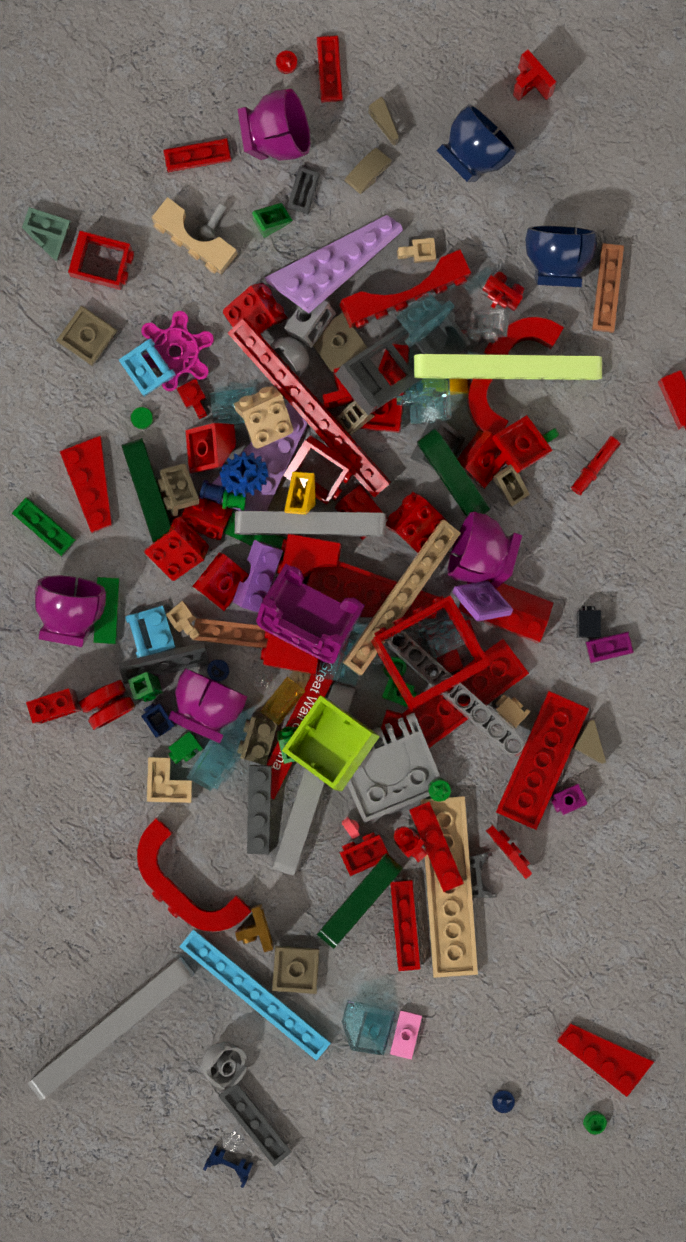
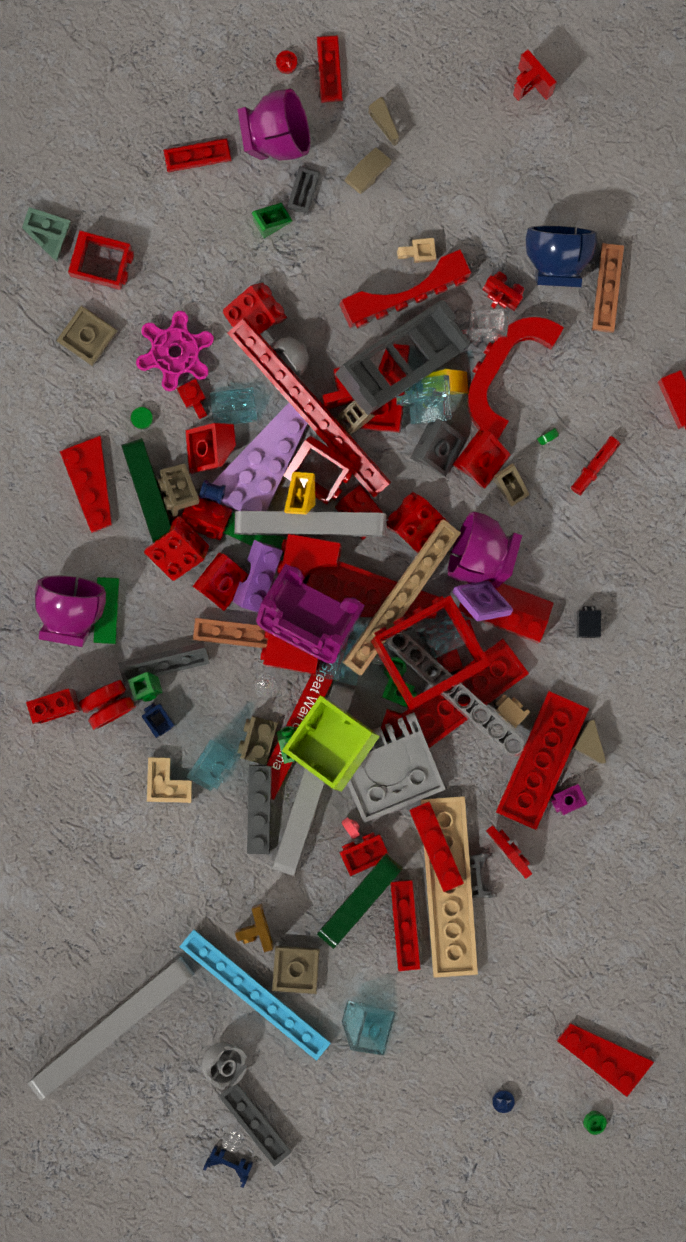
green tile [12,497,76,557] -> none
medium azure plate [119,339,176,397] -> none
medium azure plate [125,606,176,658] -> none
red arch [137,818,252,932] -> none
tan arch [151,197,237,275] -> none
tan plate [166,601,200,640] -> none
magenta plate [168,668,247,743] -> none
green brick [168,731,204,764] -> none
light grey bar [198,203,227,242] -> none
dark blue tile [207,659,230,682] -> none
blue gear [220,452,269,497] -> none
green bush [222,489,247,511] -> none
tan bracket [233,386,293,449] -> none
clear yellow plate [260,677,305,726] -> none
lavender wing [265,215,403,313] -> none
light grey brick [284,301,336,348] -> none
dark tan plate [313,312,368,373] -> none
bright pink plate [390,1010,422,1060] -> none
red hips [394,826,428,862] -> none
clear light blue bracket [396,292,455,348] -> none
yellowish green beam [414,354,602,380] -> none
dark green beam [416,428,490,517] -> none
green tile [428,778,451,802] -> none
dark blue plate [436,104,517,182] -> none
red bracket [492,415,553,474] -> none
magenta plate [585,631,634,663] -> none

